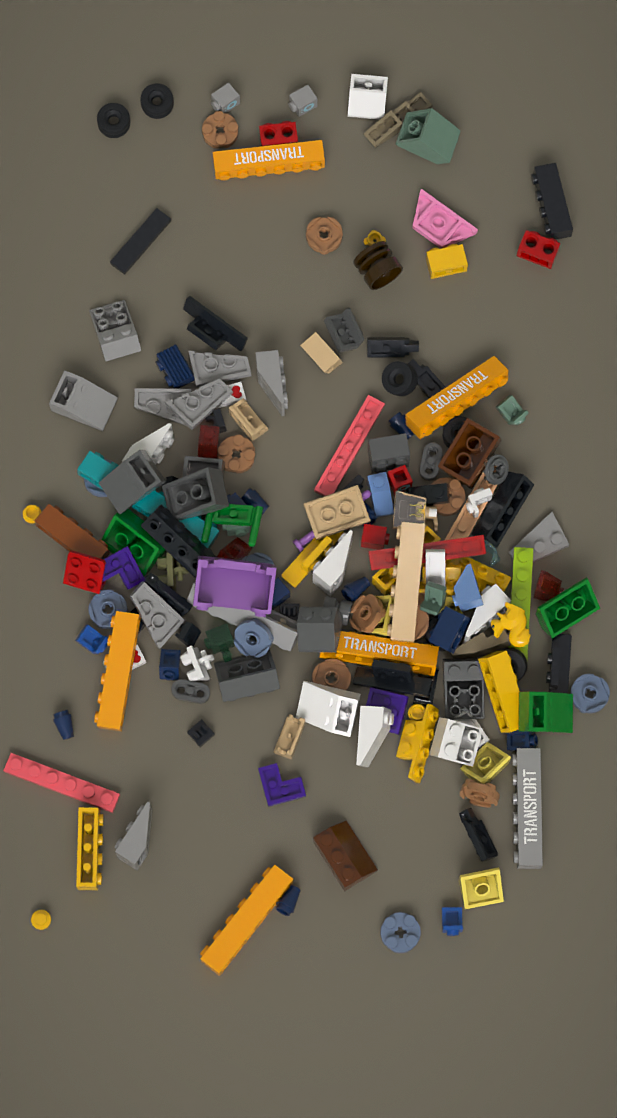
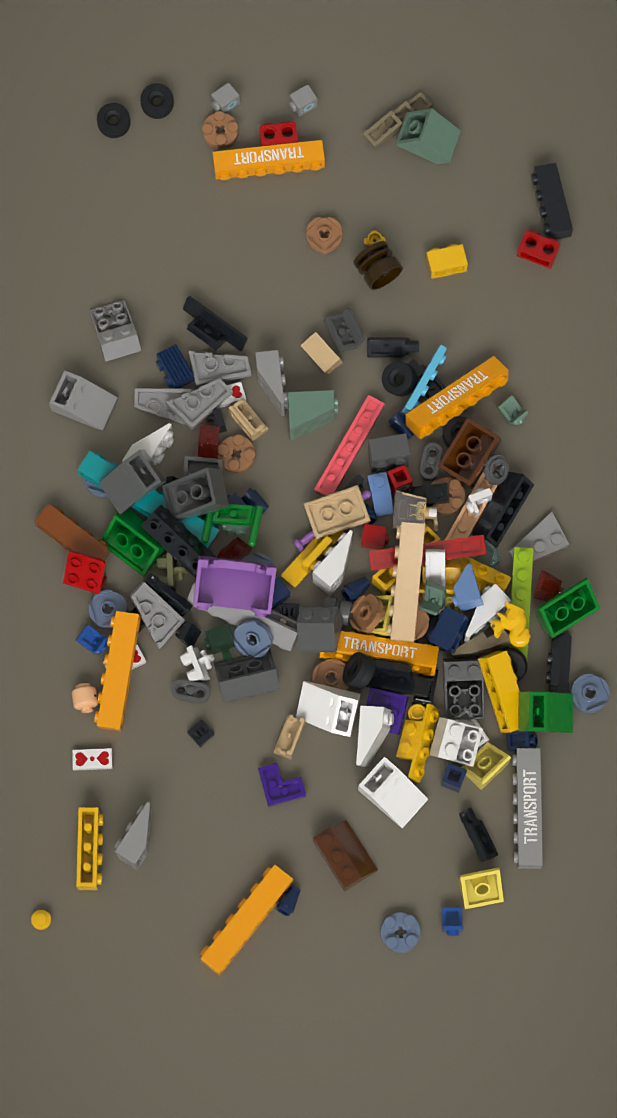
coral plate [3,753,120,813] -> none
yellow plate [23,505,42,524] -> none
dark blue cone [53,710,74,740] -> none
dark purple plate [103,546,145,590] -> none
black tile [110,208,171,275] -> none
dark blue bracket [159,649,181,680] -> none
white slope [348,74,388,120] -> none
bright pink wing [412,189,478,249] -> none
medium nougat plate [460,779,500,808] -> none
none -> light nougat head [71,683,98,713]
none -> white tile [72,748,113,771]
none -> sand green slope [288,390,338,440]
none -> black tyre [342,652,375,690]
none -> white slope [358,757,428,829]
none -> medium azure plate [401,345,447,414]
none -> dark blue brick [441,763,467,793]

